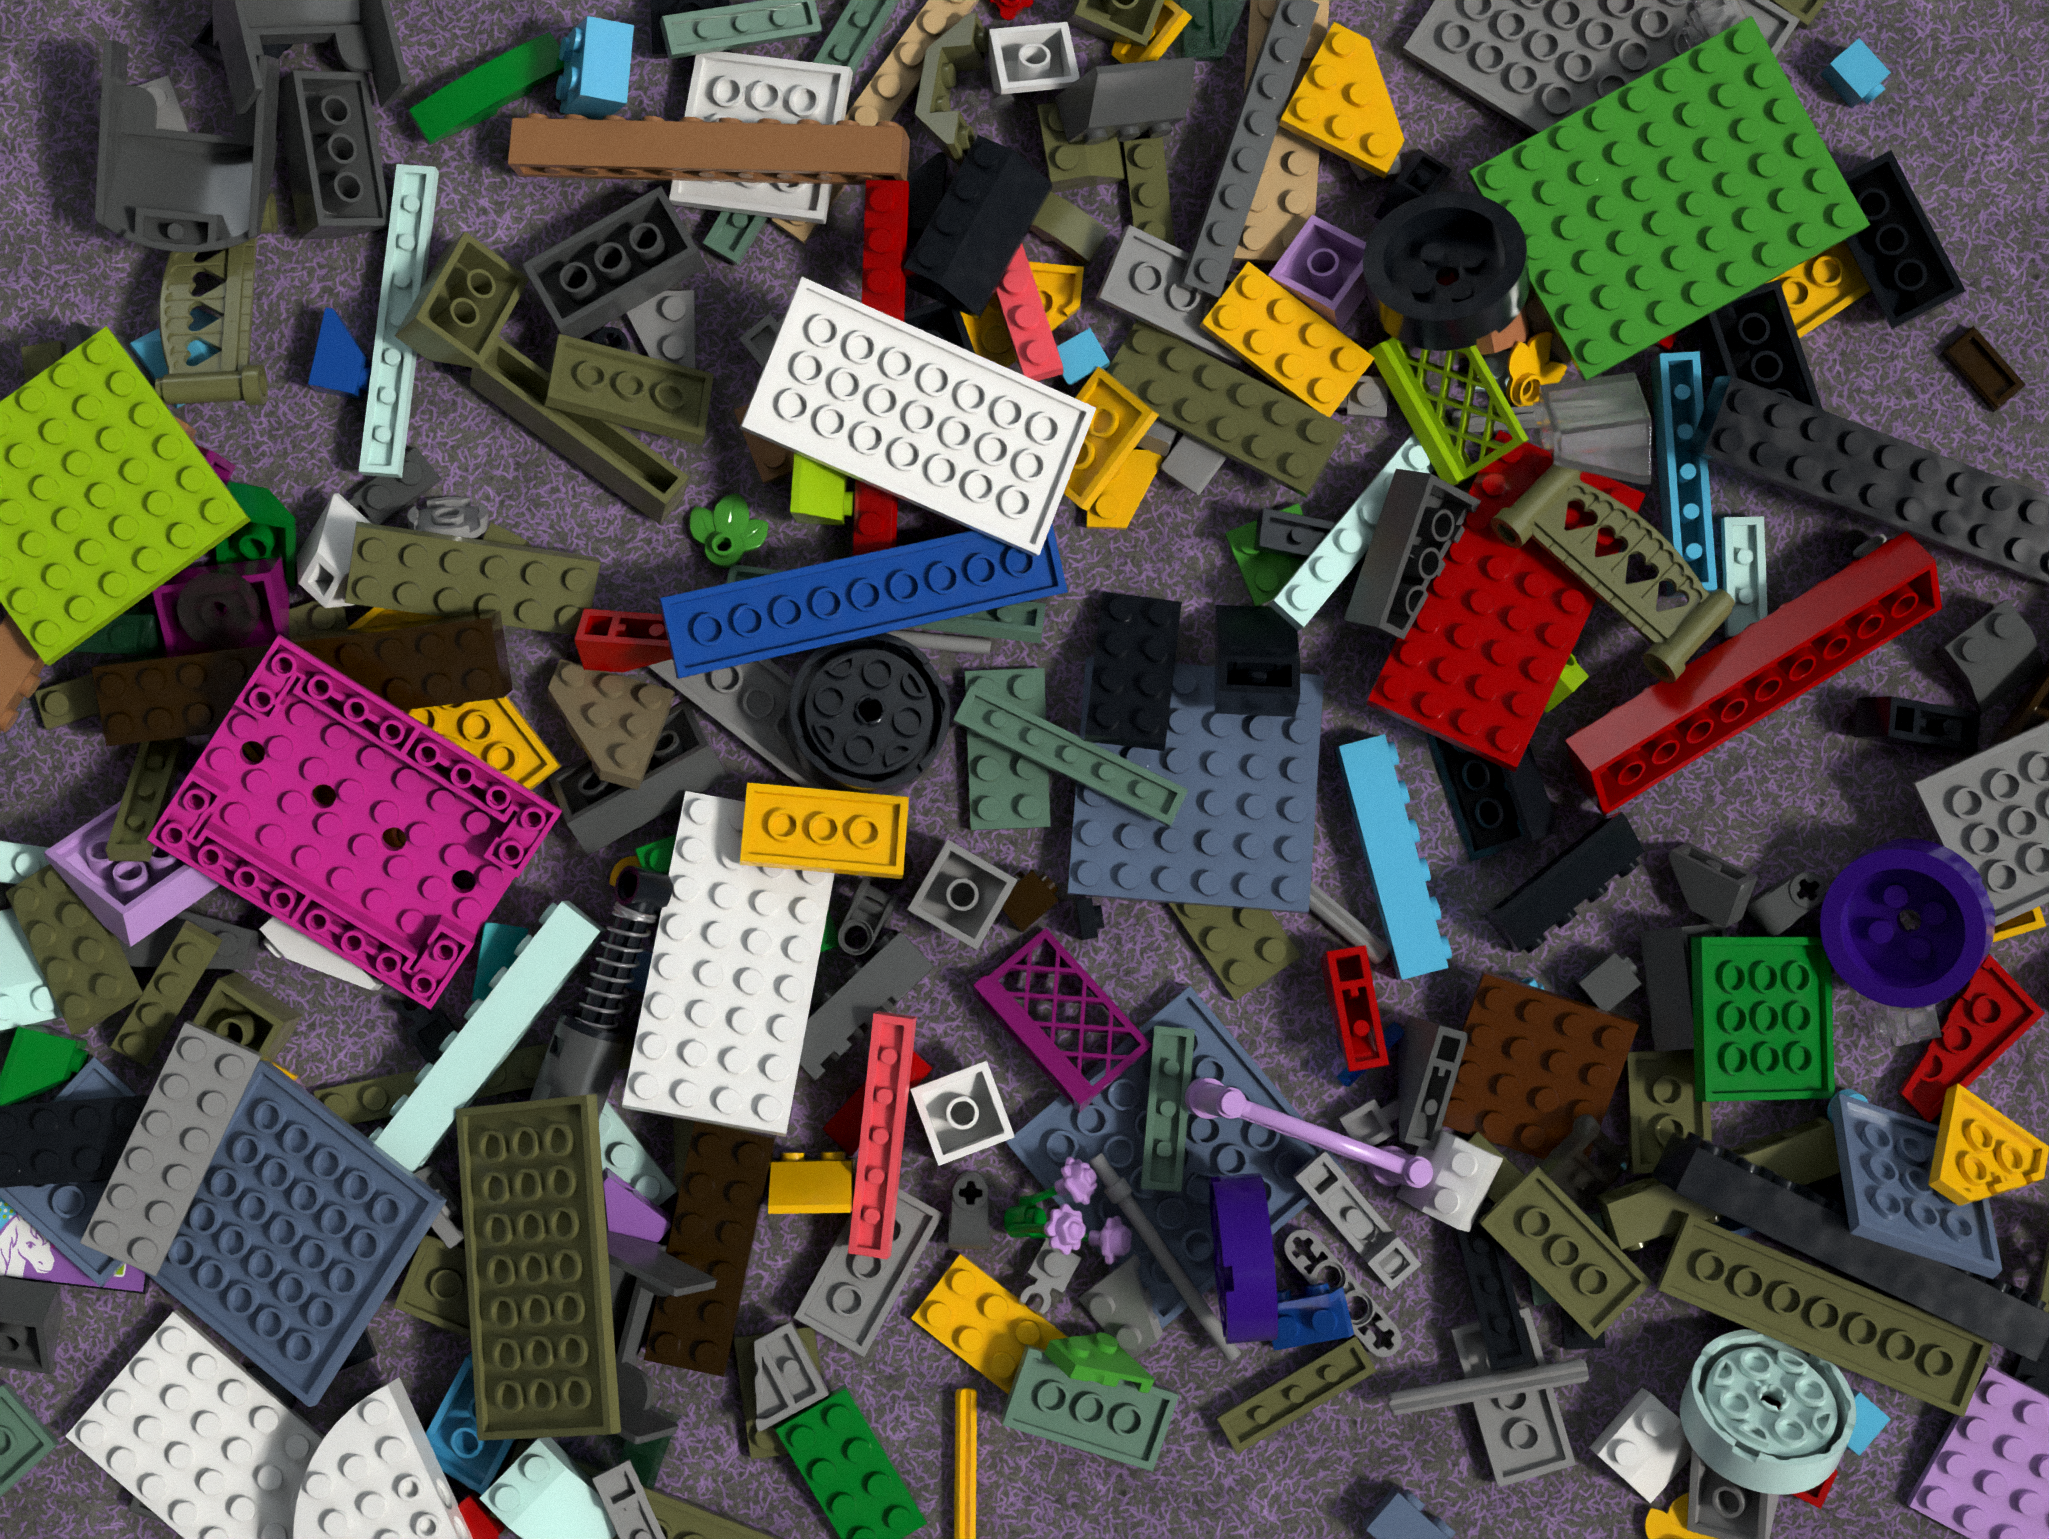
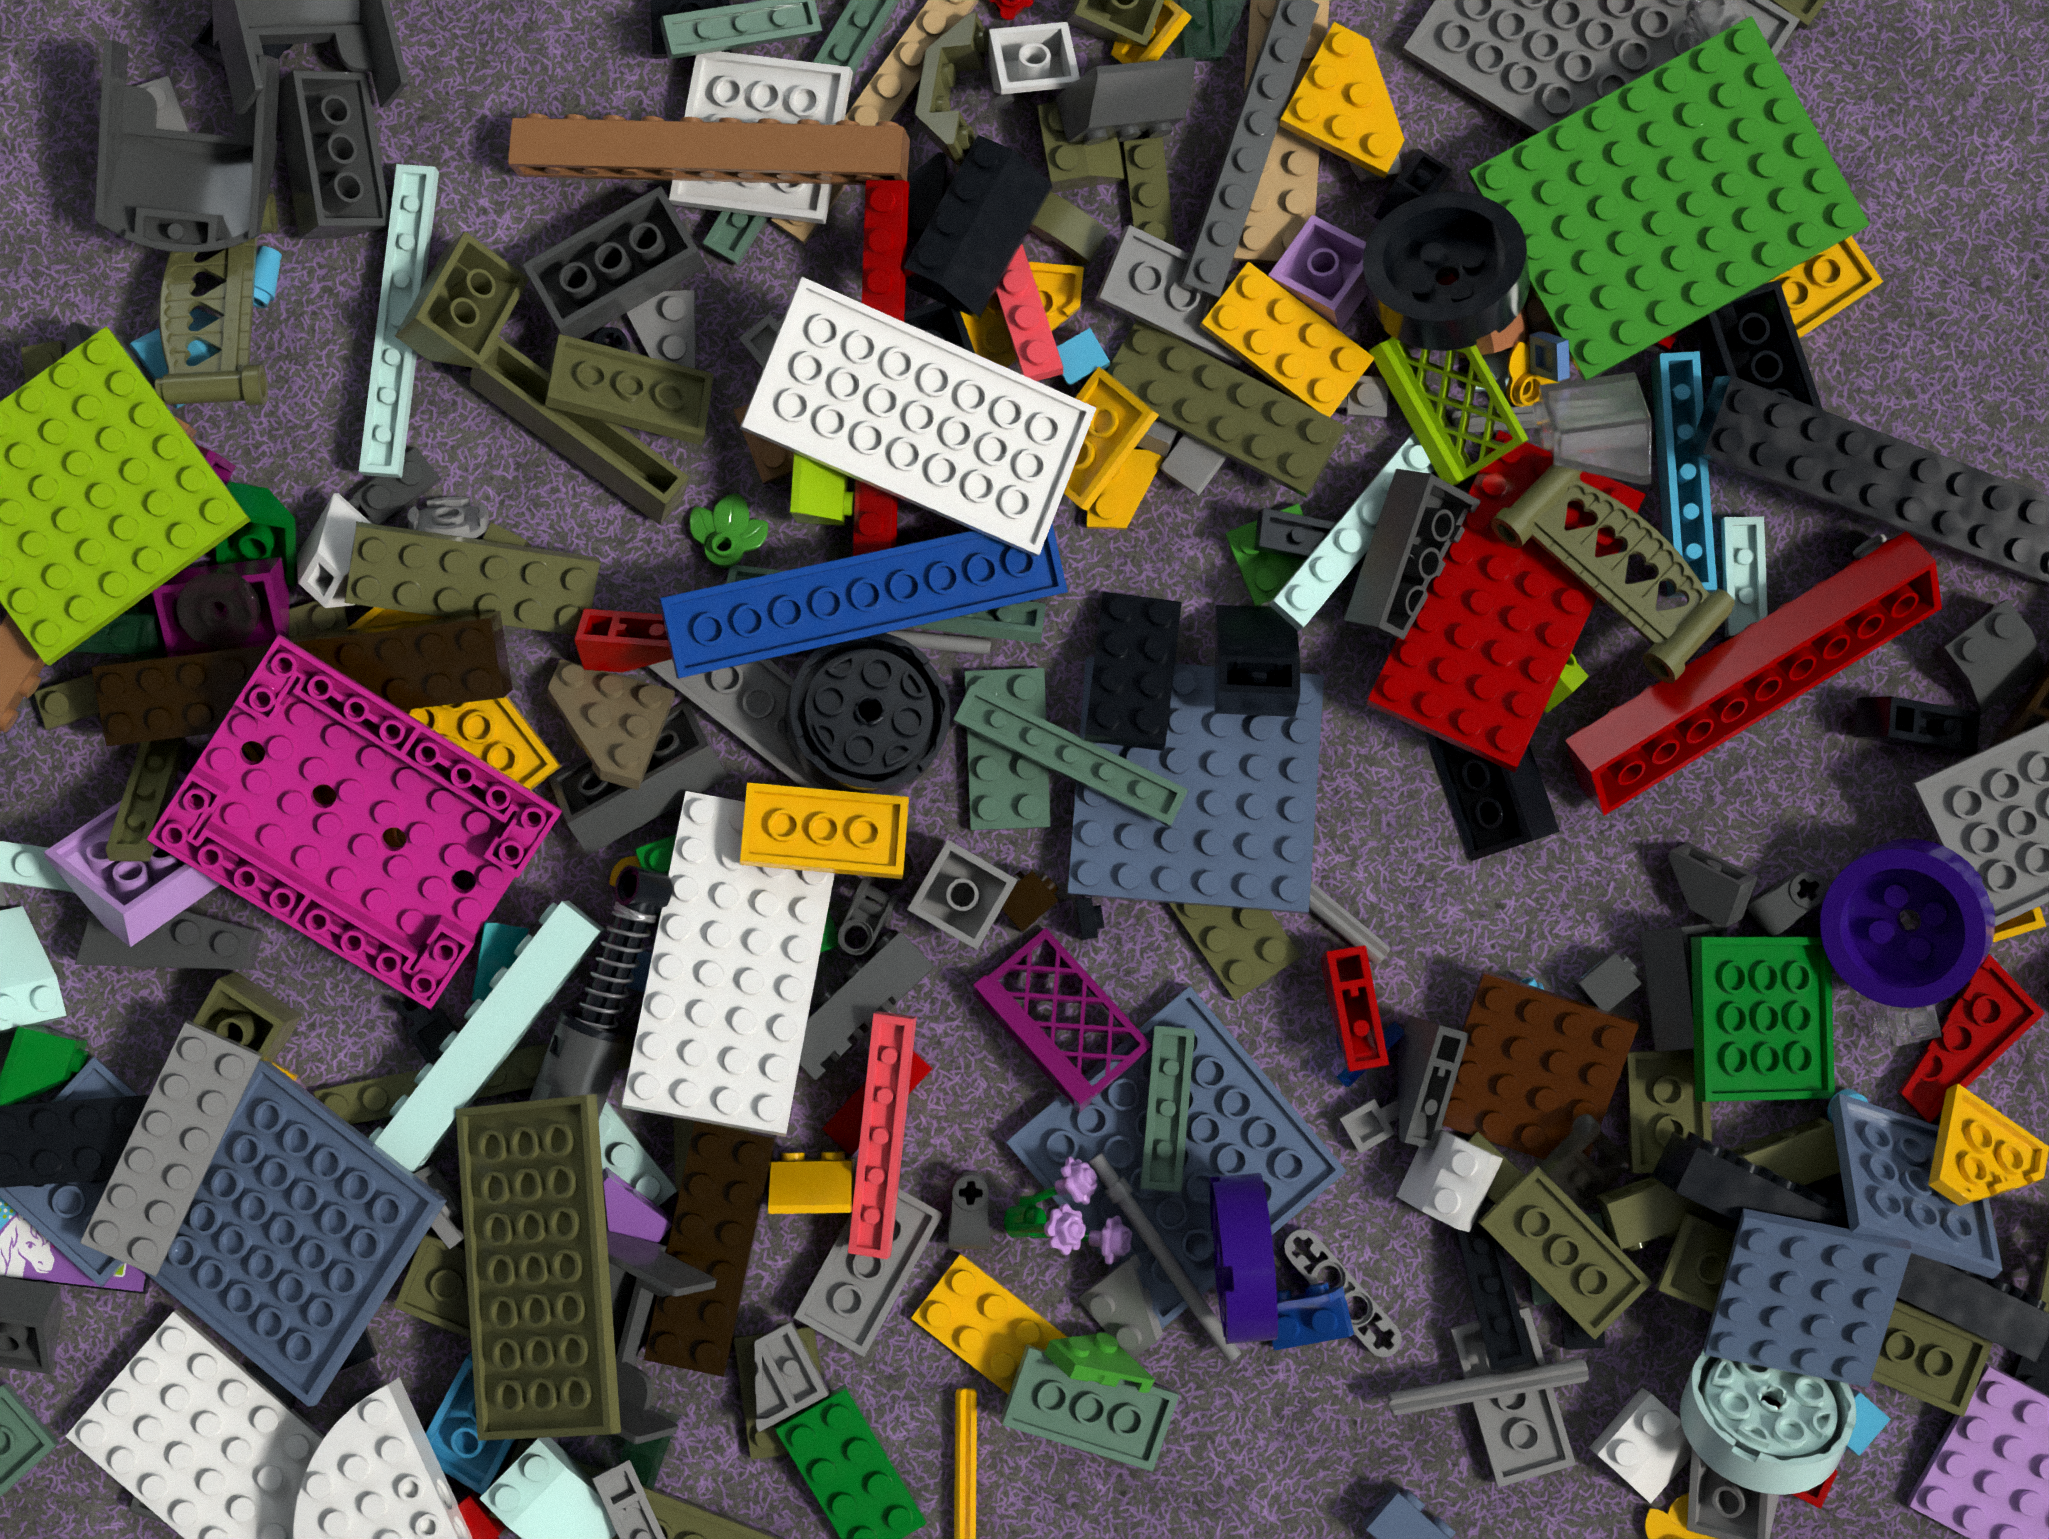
olive plate [5,864,144,1035] -> none
olive plate [110,920,223,1066] -> none
white slope [259,916,384,990] -> none
blue slope [308,307,371,401] -> none
green slope [408,32,565,146] -> none
medium azure brick [556,16,634,120] -> none
white slope [910,1060,1015,1166] -> none
light grey plate [1018,1238,1081,1317] -> none
lavender piece [1185,1077,1433,1188] -> none
olive plate [1216,1334,1377,1454] -> none
light grey slope [1292,1149,1421,1291] -> none
medium azure brick [1335,734,1452,980] -> none
black slope [1484,812,1645,954] -> none
medium azure brick [1821,38,1891,108] -> none
black slope [1842,150,1966,330] -> none
dark brown tile [1941,326,2026,412] -> none
none -> medium azure cone [253,246,282,308]
none -> plate [1529,331,1570,382]
none -> sand blue plate [1704,1208,1912,1387]

